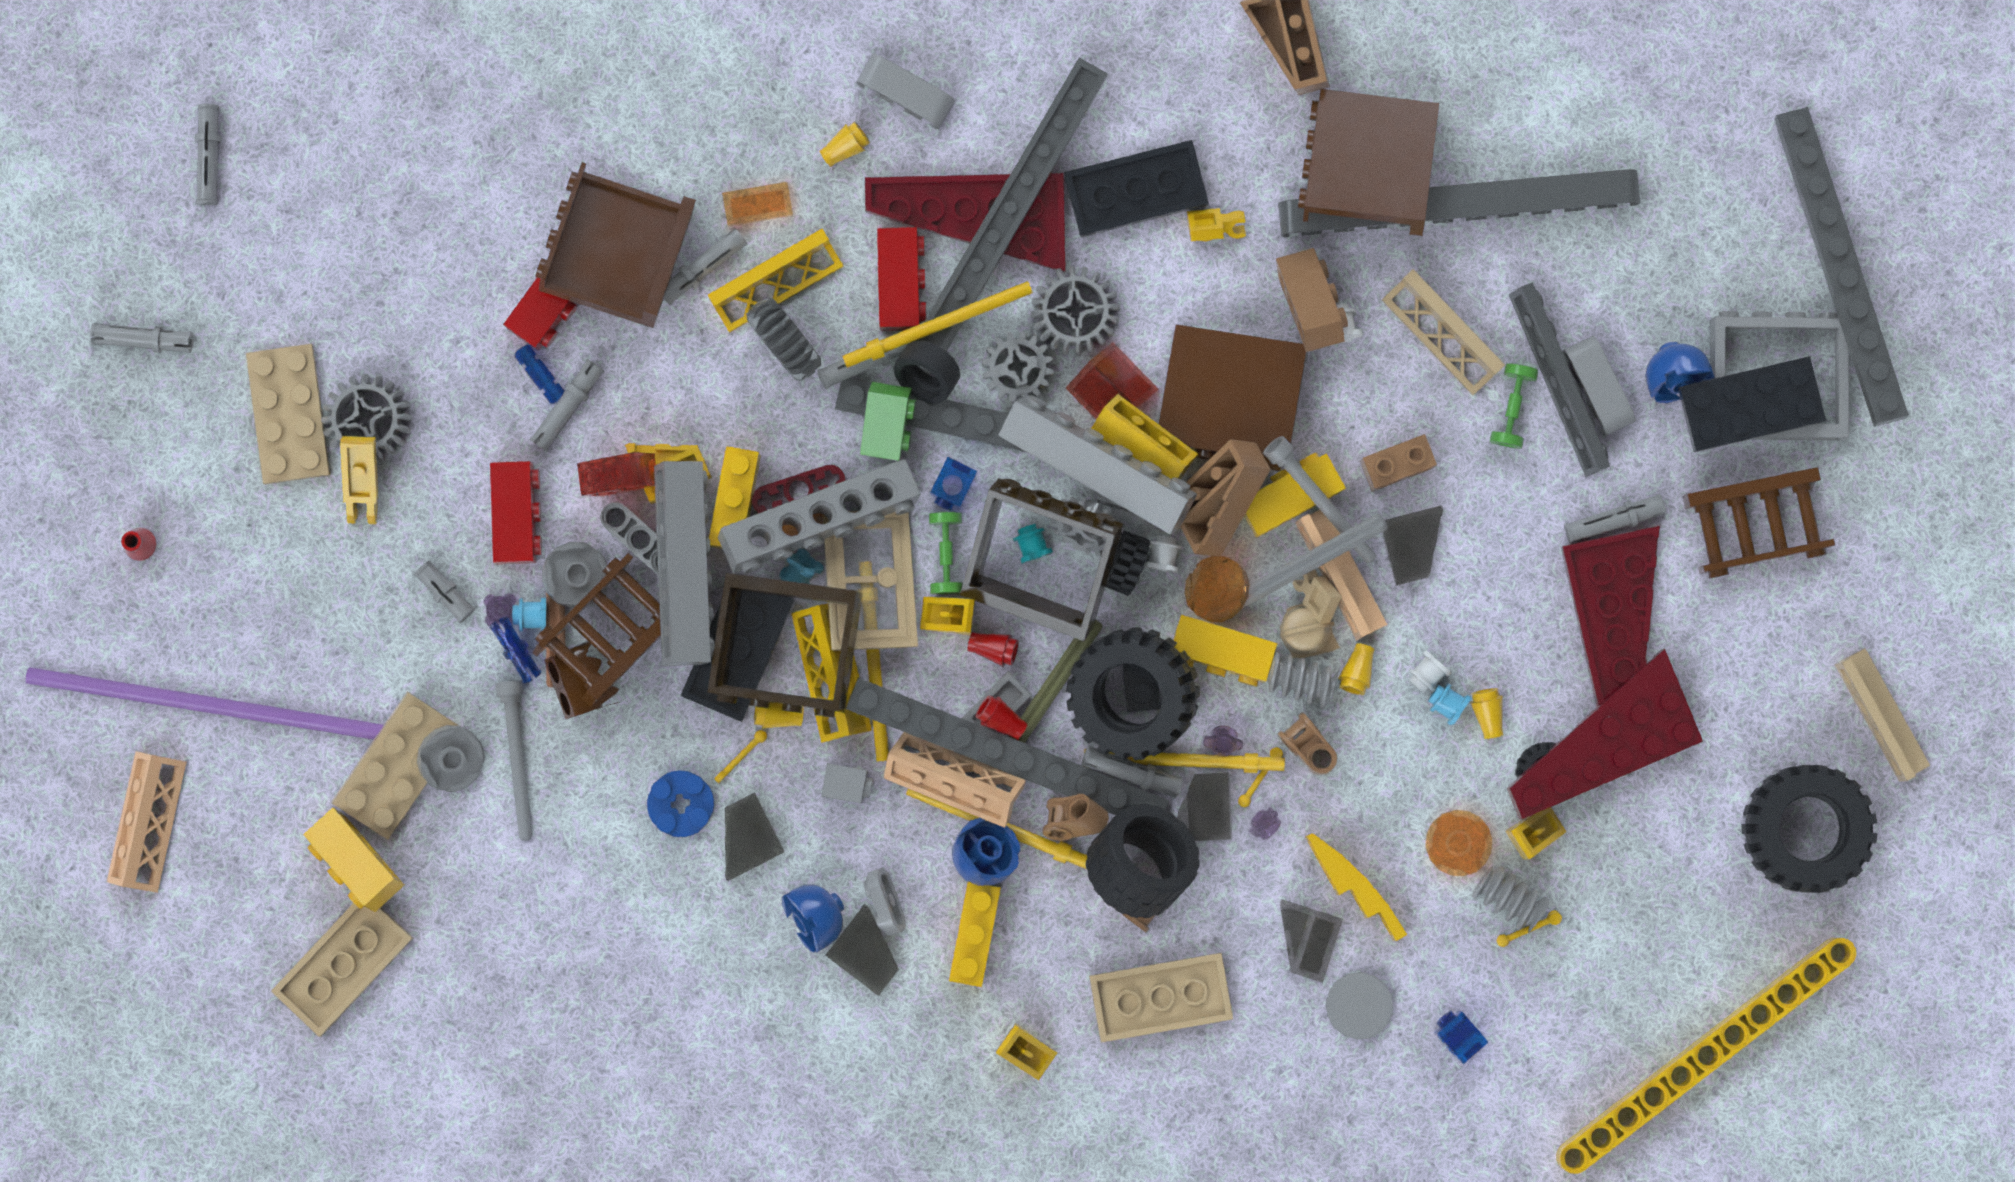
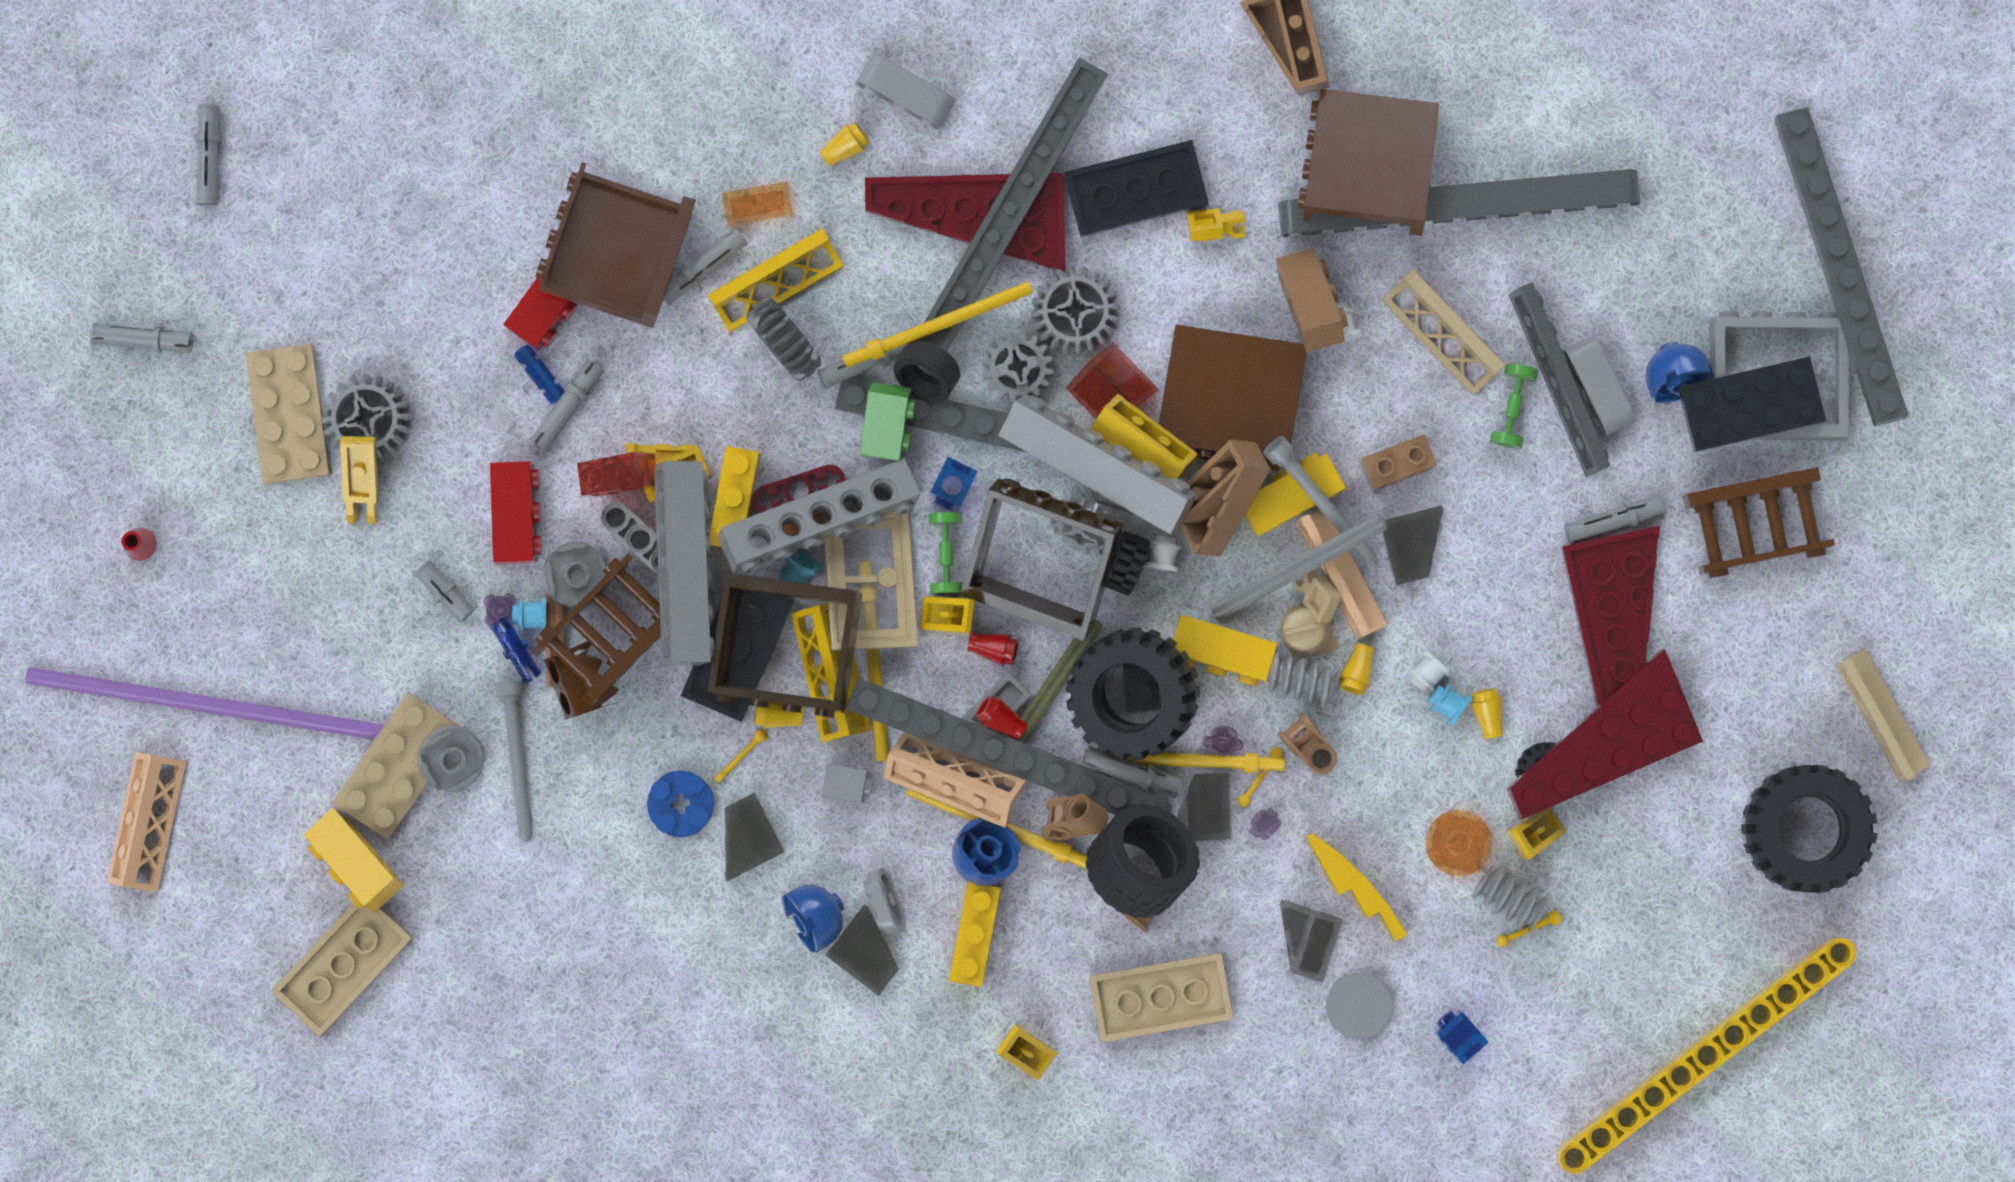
red brick [877,227,926,331] -> none
teal brick [1013,523,1053,564] -> none
clear orange tile [1184,556,1250,622] -> none

